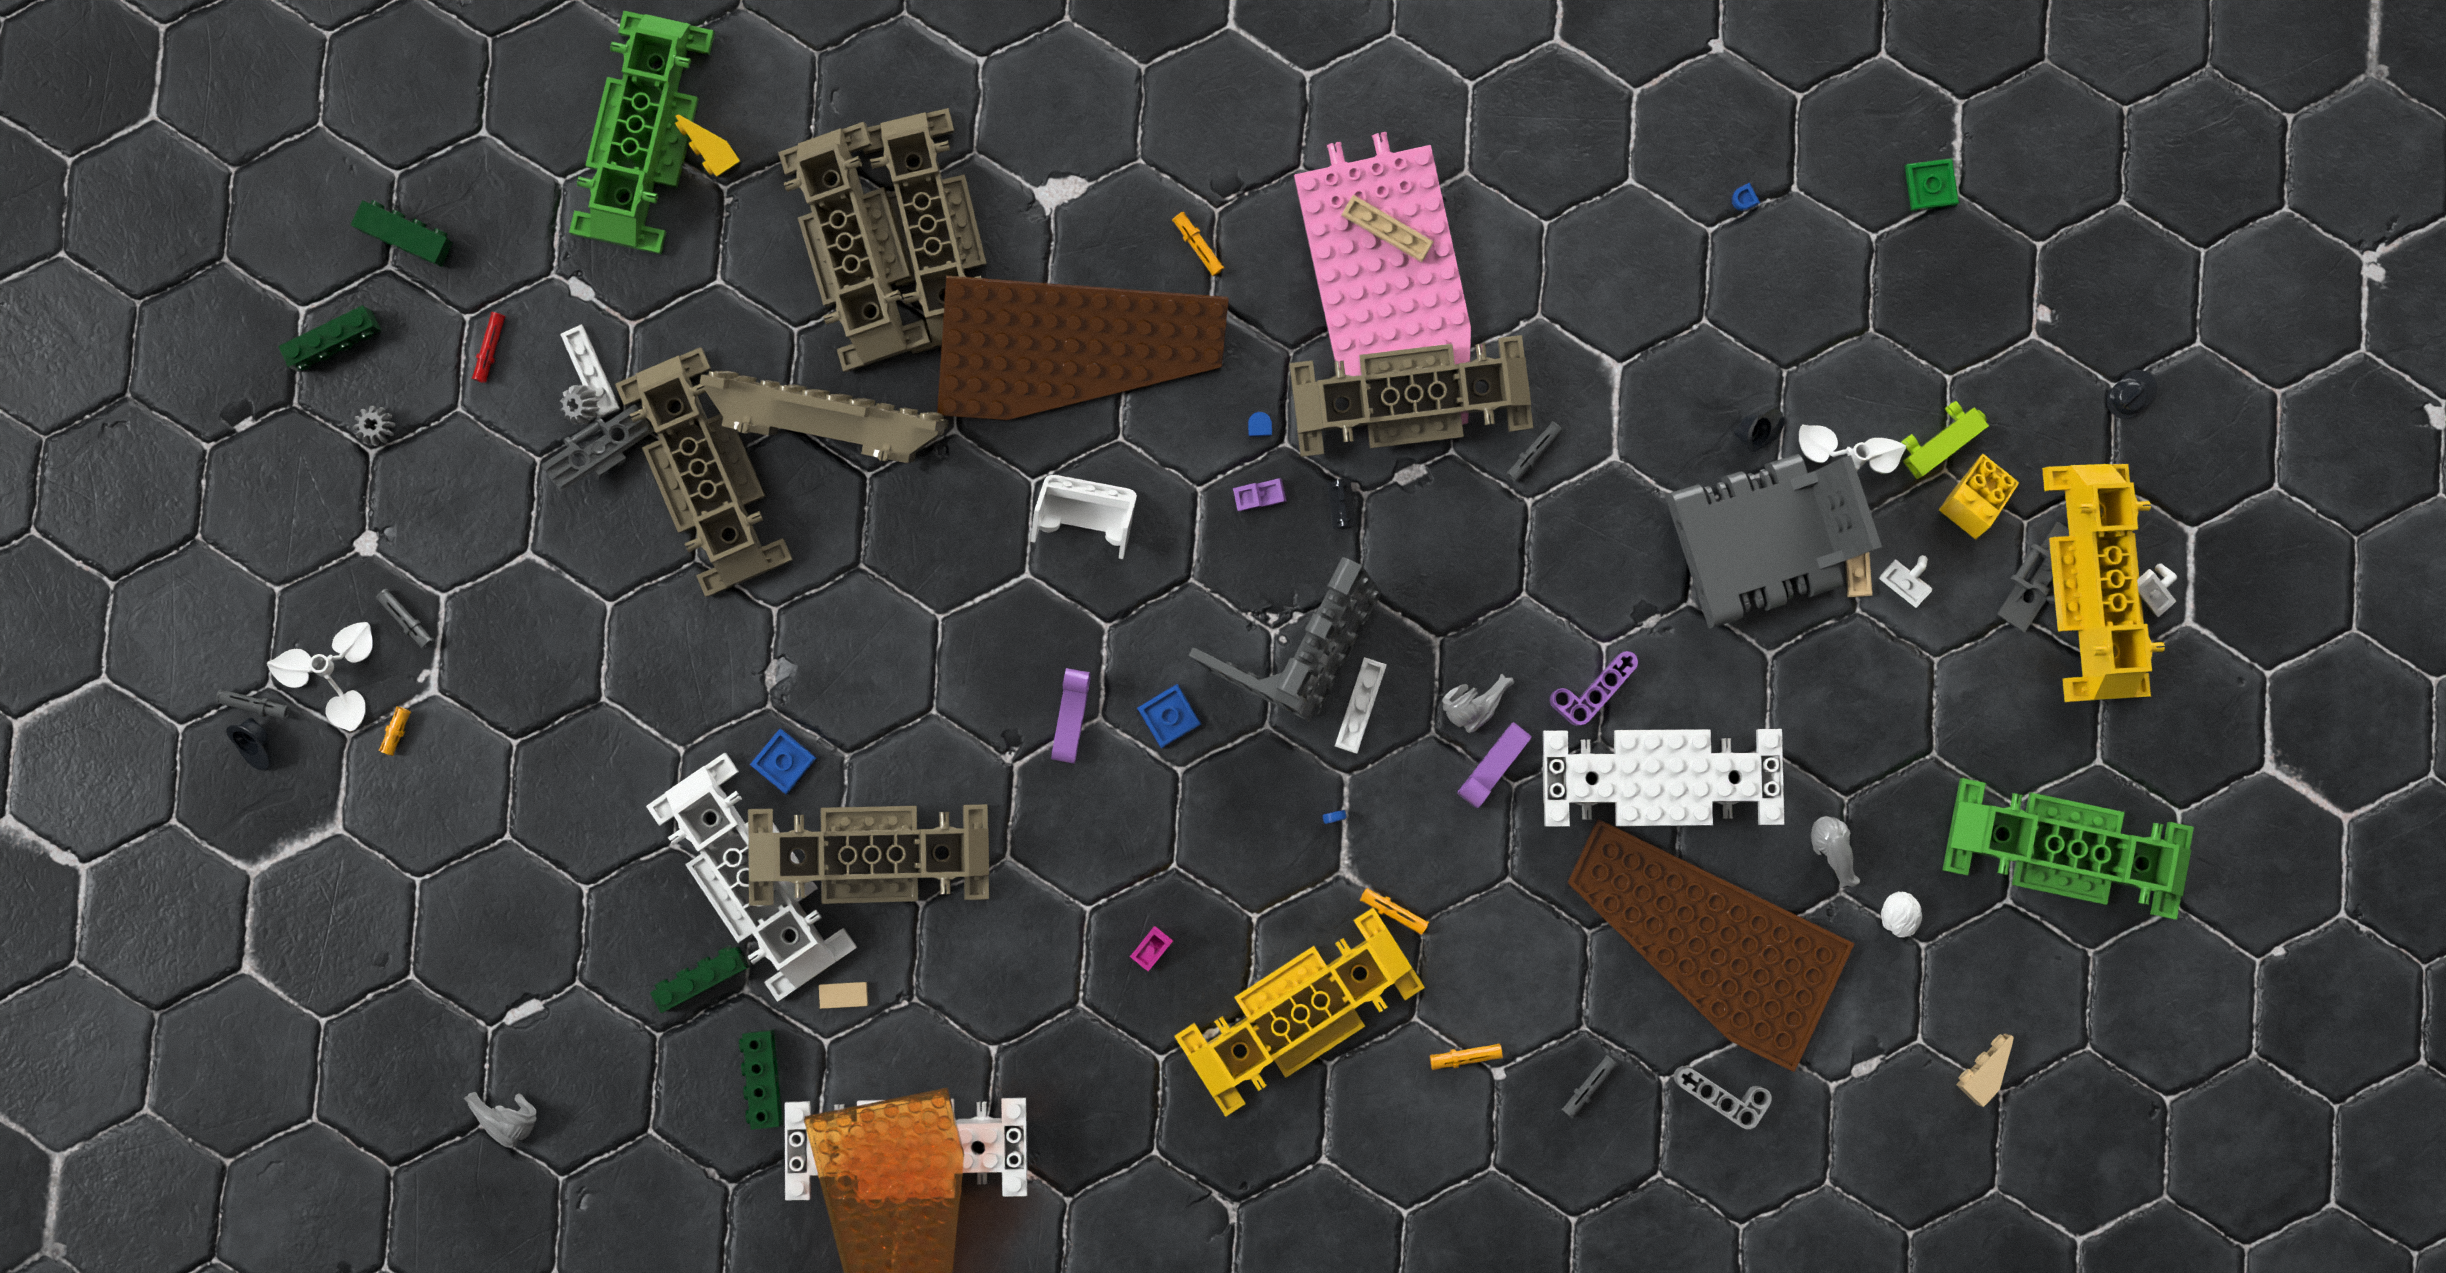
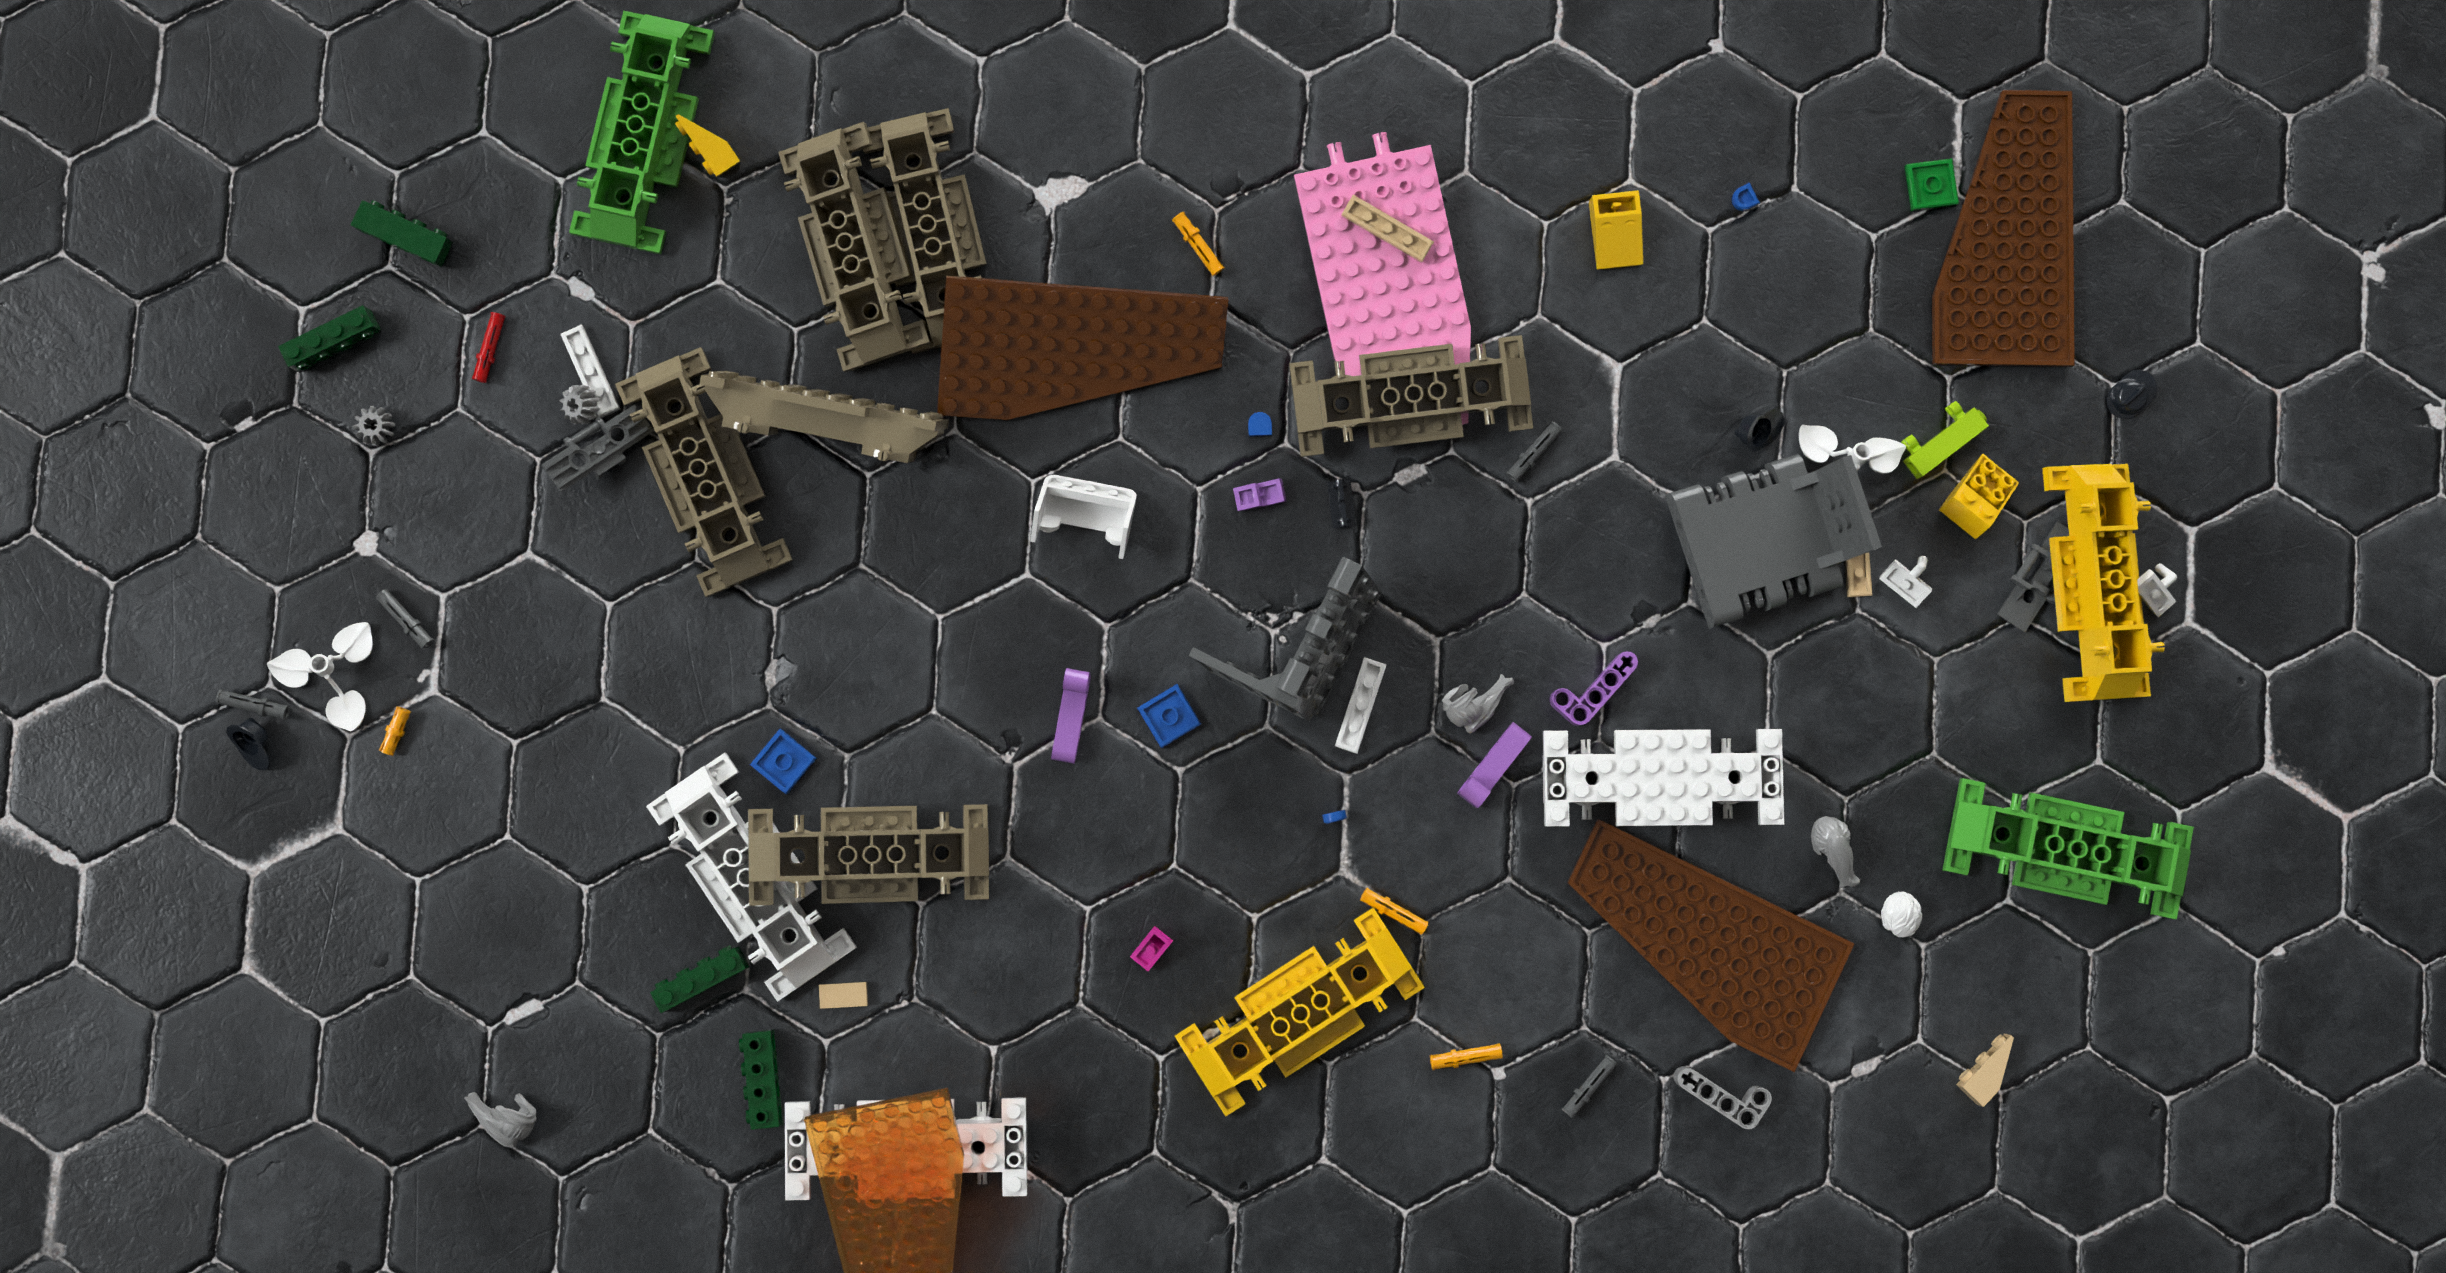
none -> yellow slope [1589,190,1643,270]
none -> reddish brown wing [1932,90,2075,367]

